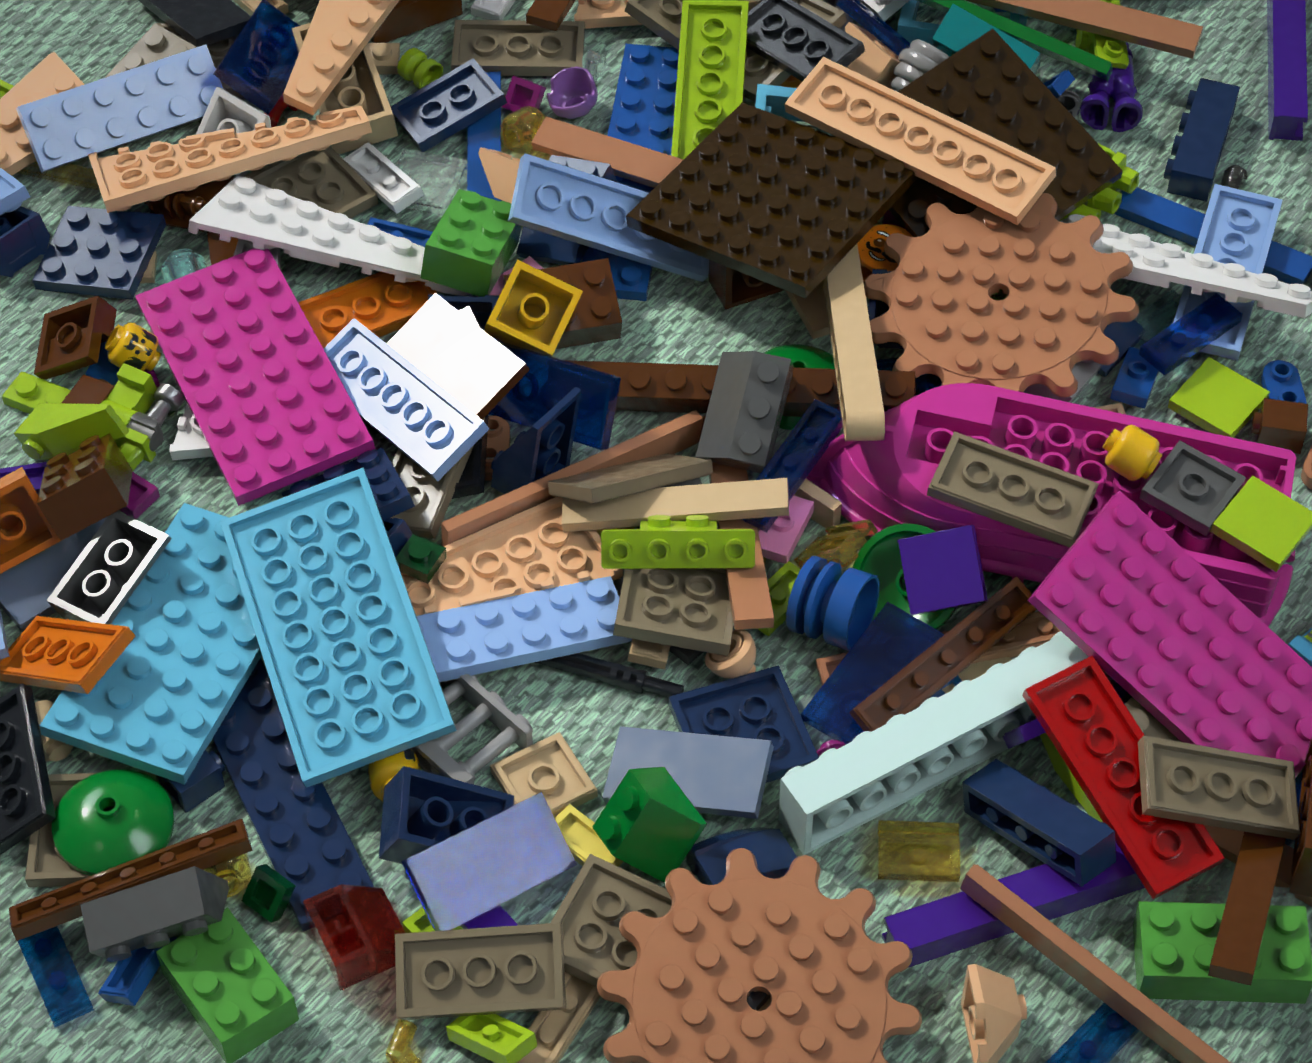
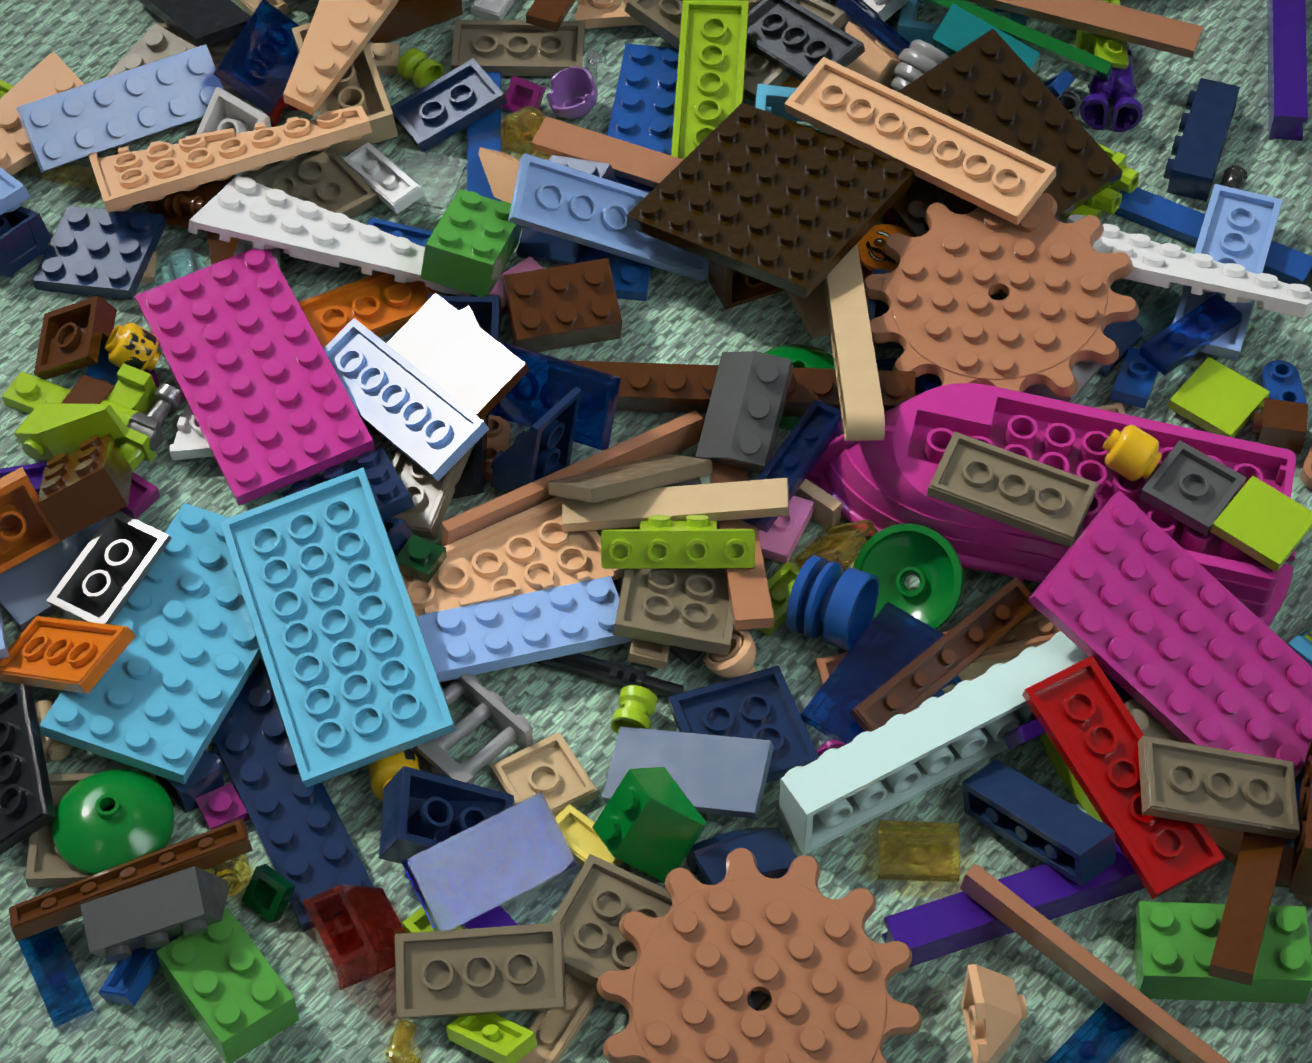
yellow brick [484,259,583,364] -> none
dark purple tile [898,525,988,616] -> none
none -> magenta plate [195,782,249,831]
none -> lime wheel [611,685,658,734]

